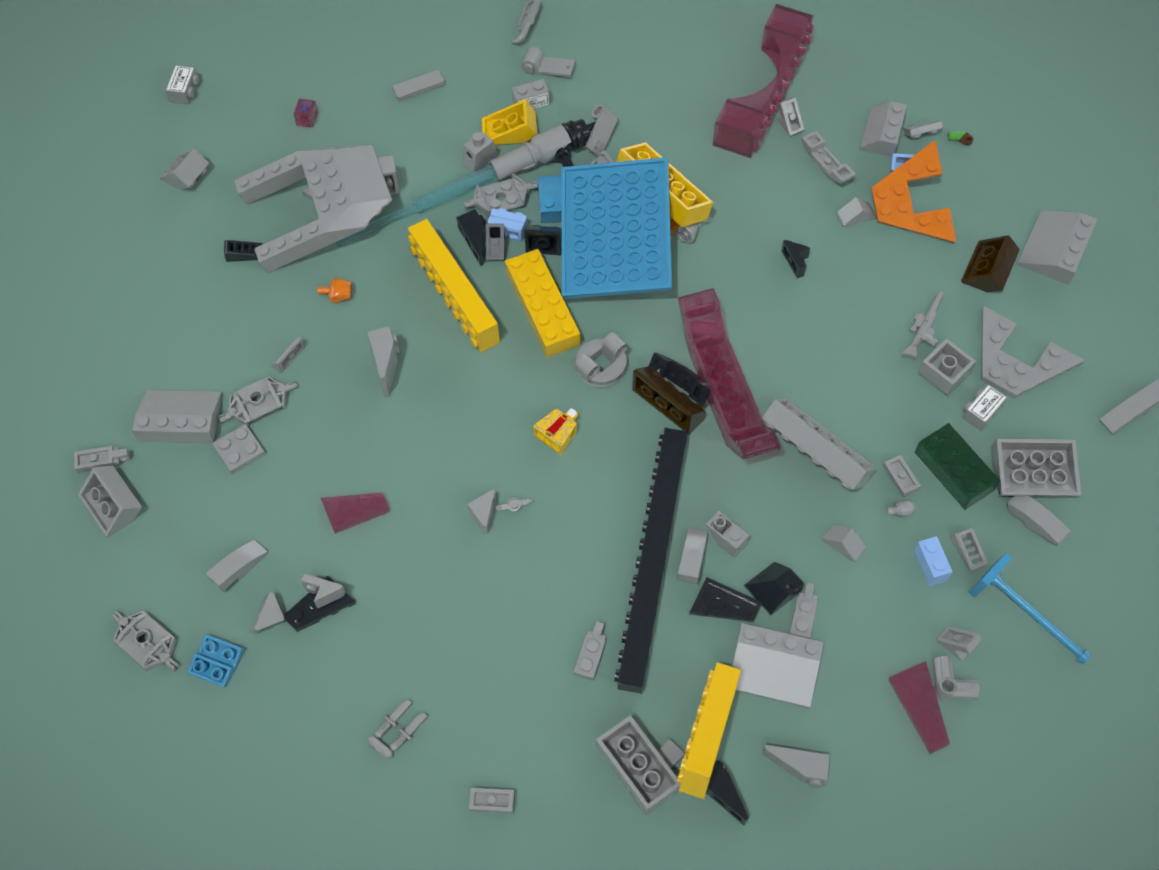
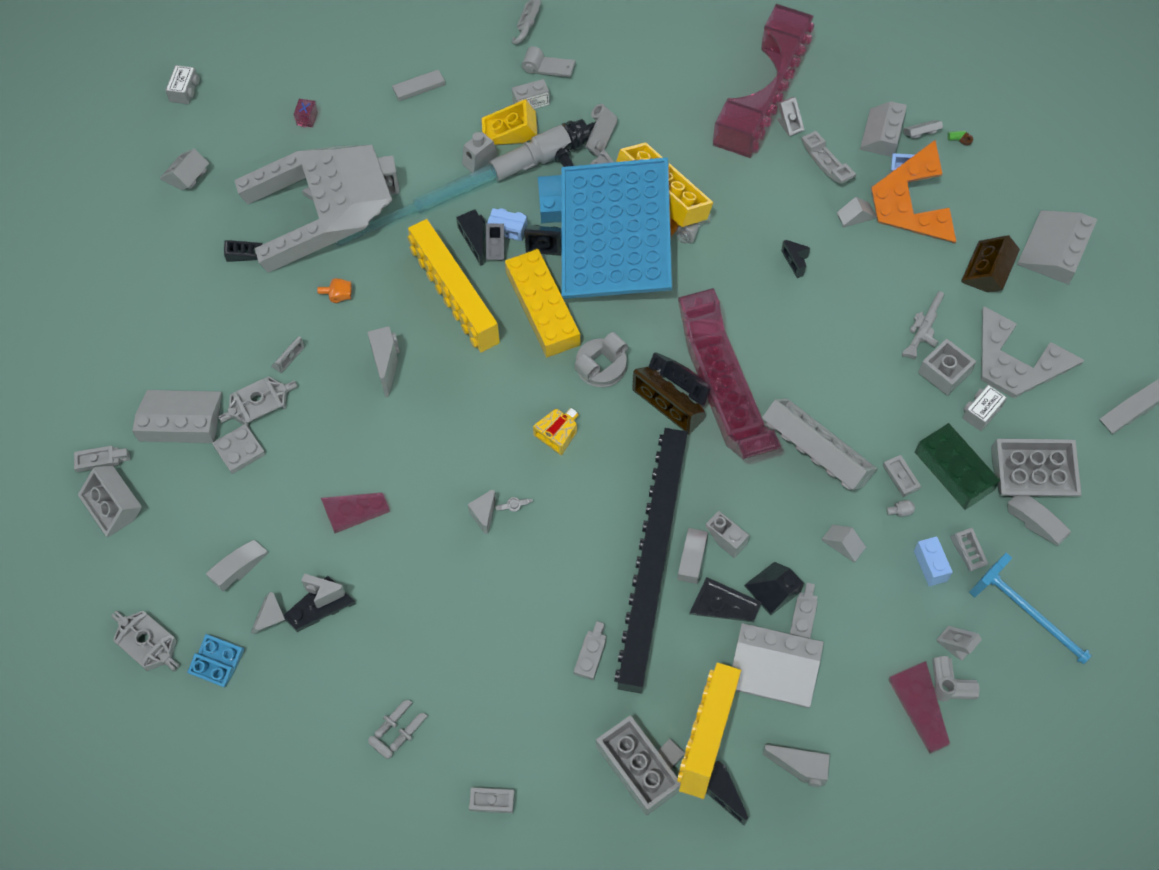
light grey plate [463,174,538,216] -> none

